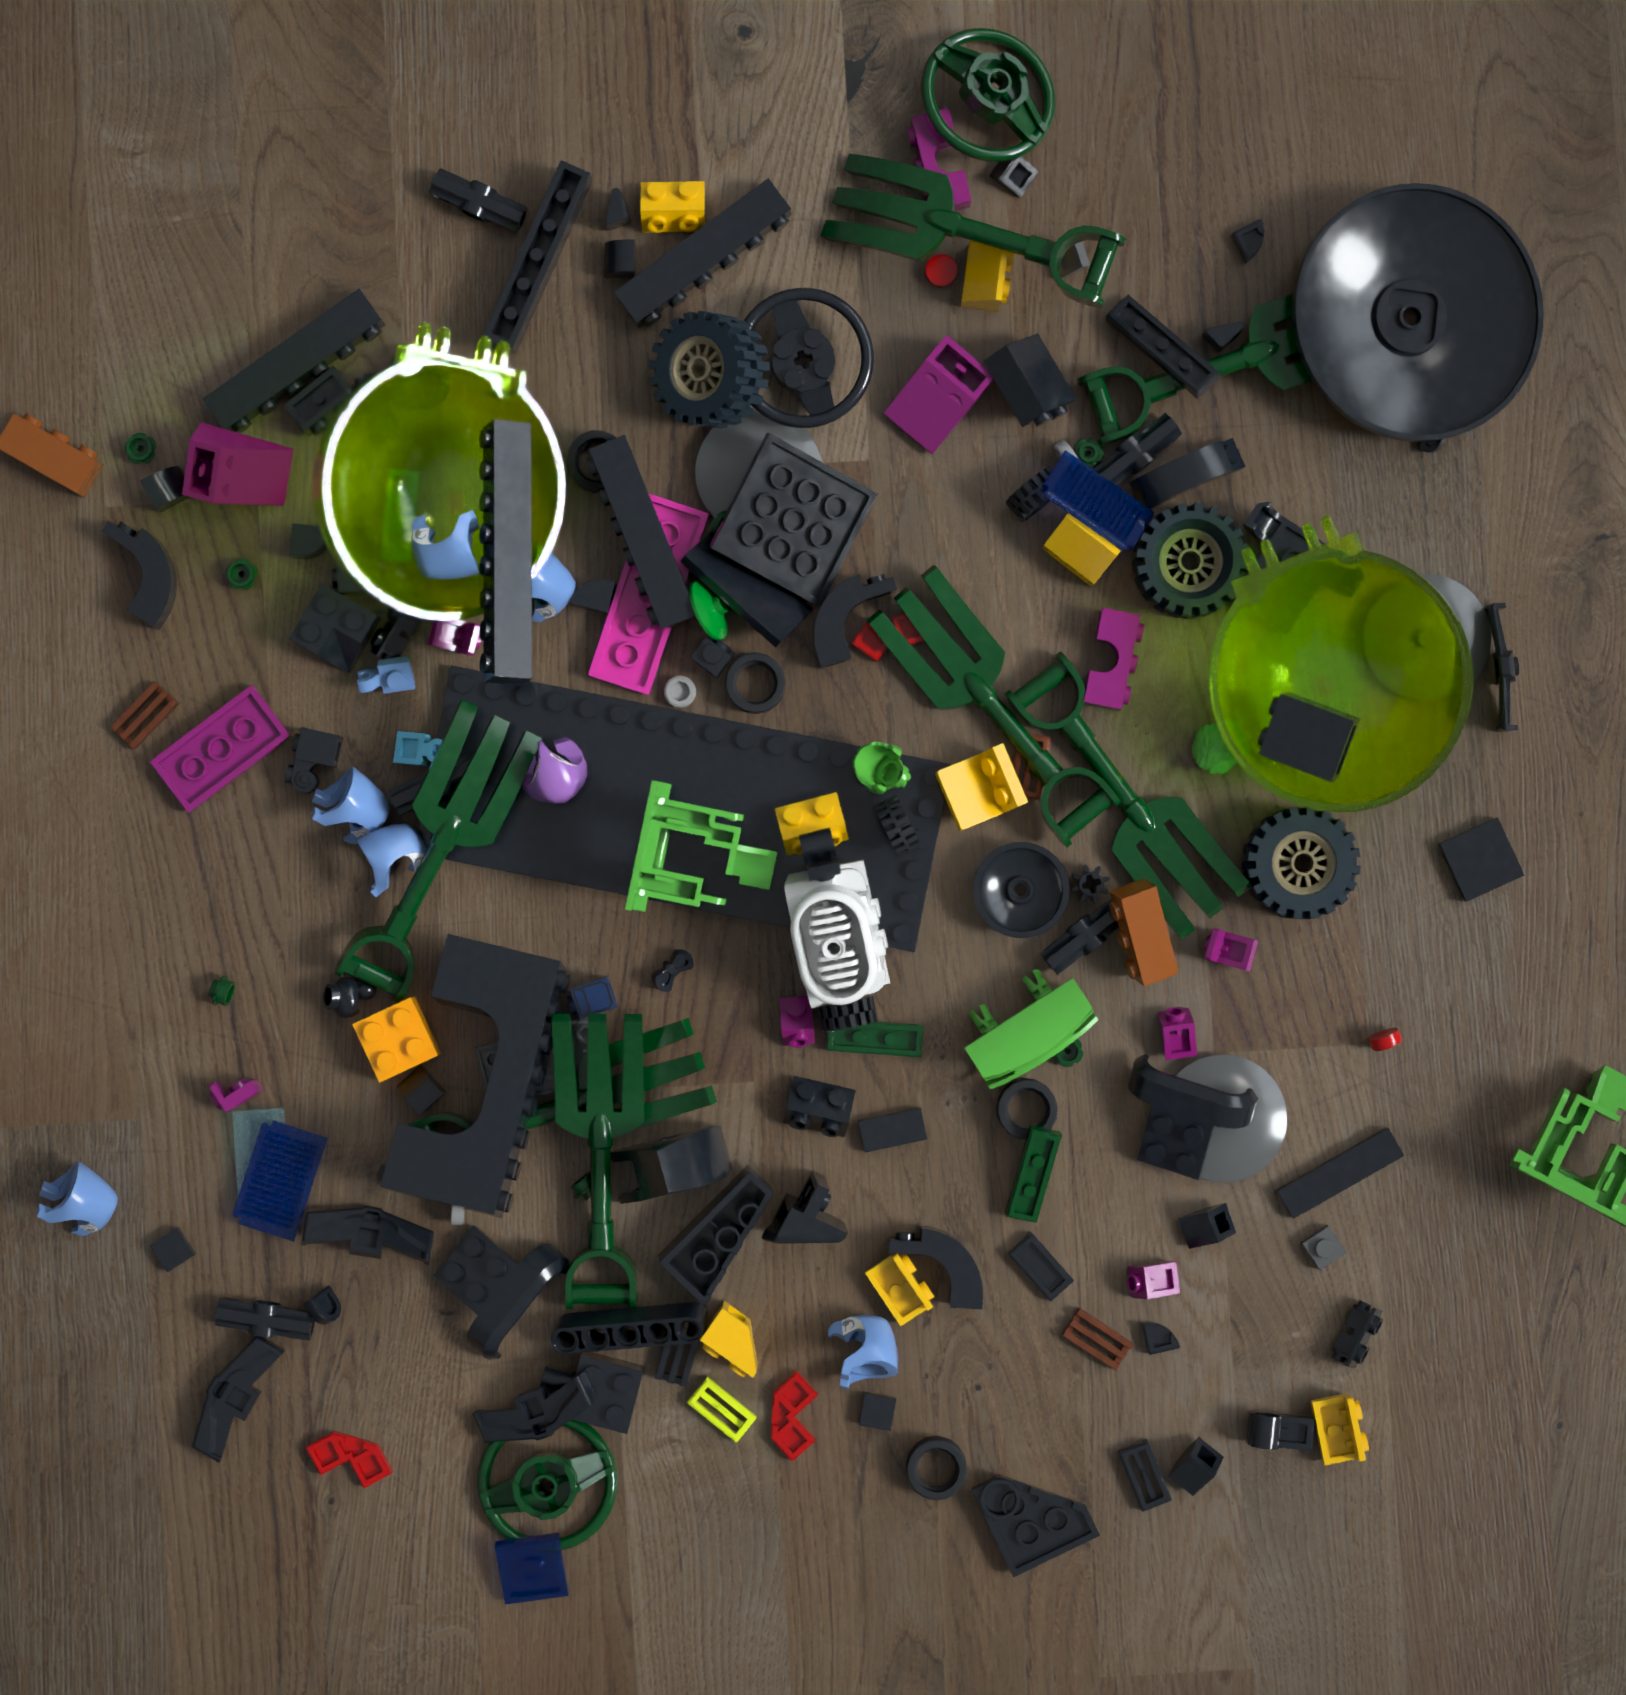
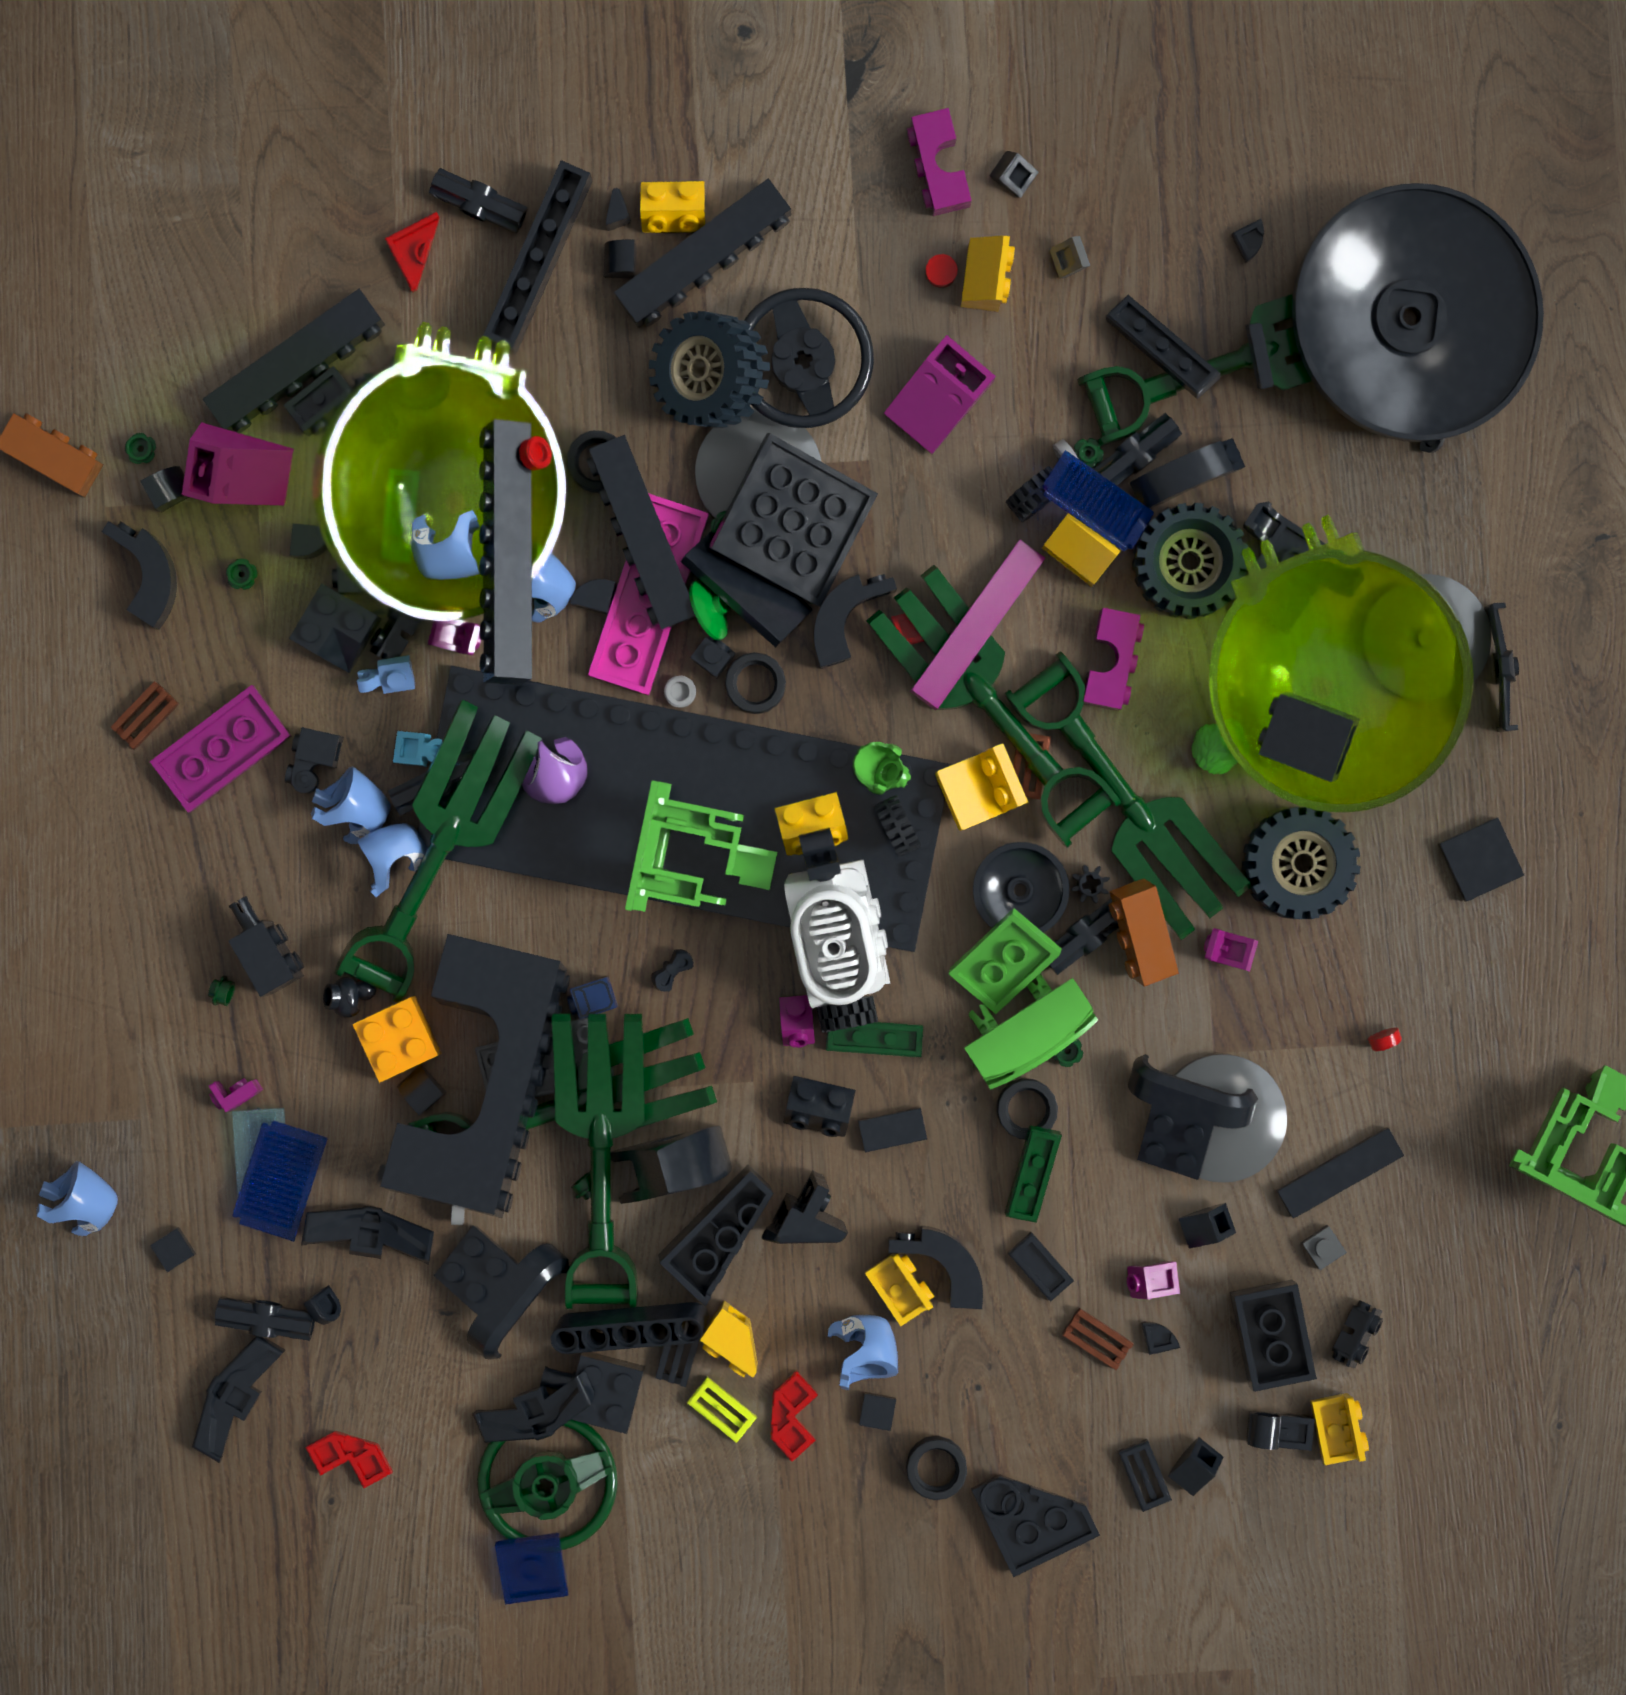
dark green piece [820,153,1126,308] -> none
red tile [851,617,887,662] -> none
dark green piece [921,28,1056,162] -> none
black brick [984,333,1076,427] -> none
magenta bracket [1158,1007,1197,1060] -> none
black slope [1202,321,1244,353] -> none
none -> black brick [229,896,304,997]
none -> red tile [385,212,440,292]
none -> red tile [519,436,552,471]
none -> magenta tile [910,539,1045,711]
none -> bright green plate [949,908,1062,1014]
none -> black brick [1230,1279,1317,1392]
none -> black tile [1245,323,1274,389]

